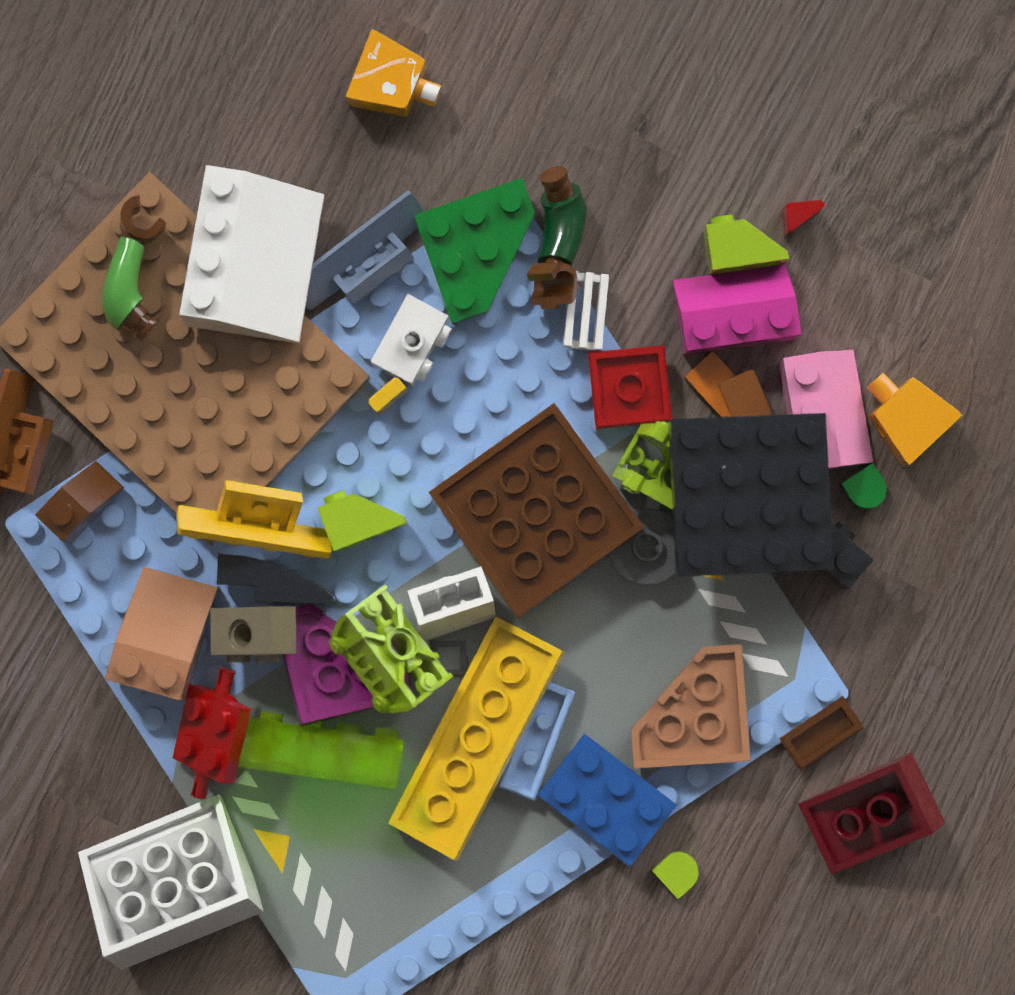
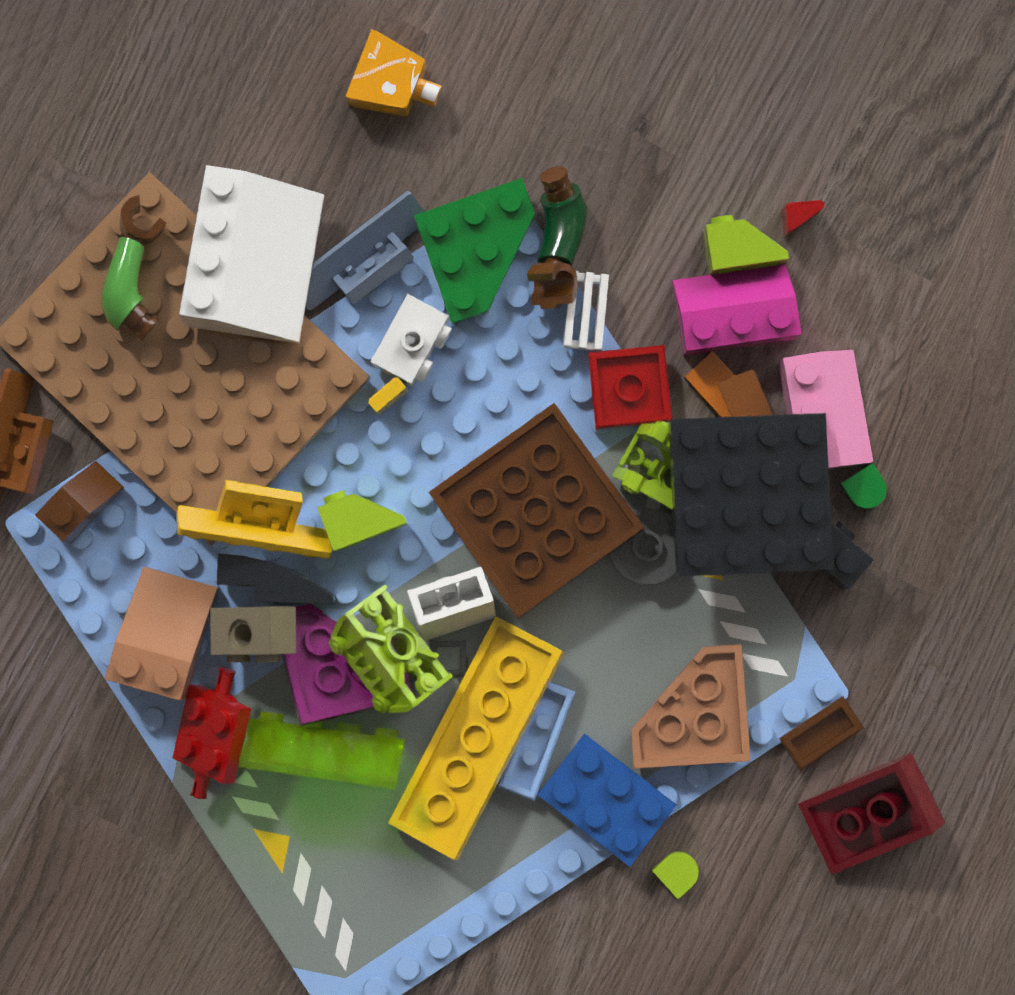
white slope [78,794,264,970] -> none
light orange torso [866,372,963,467] -> none

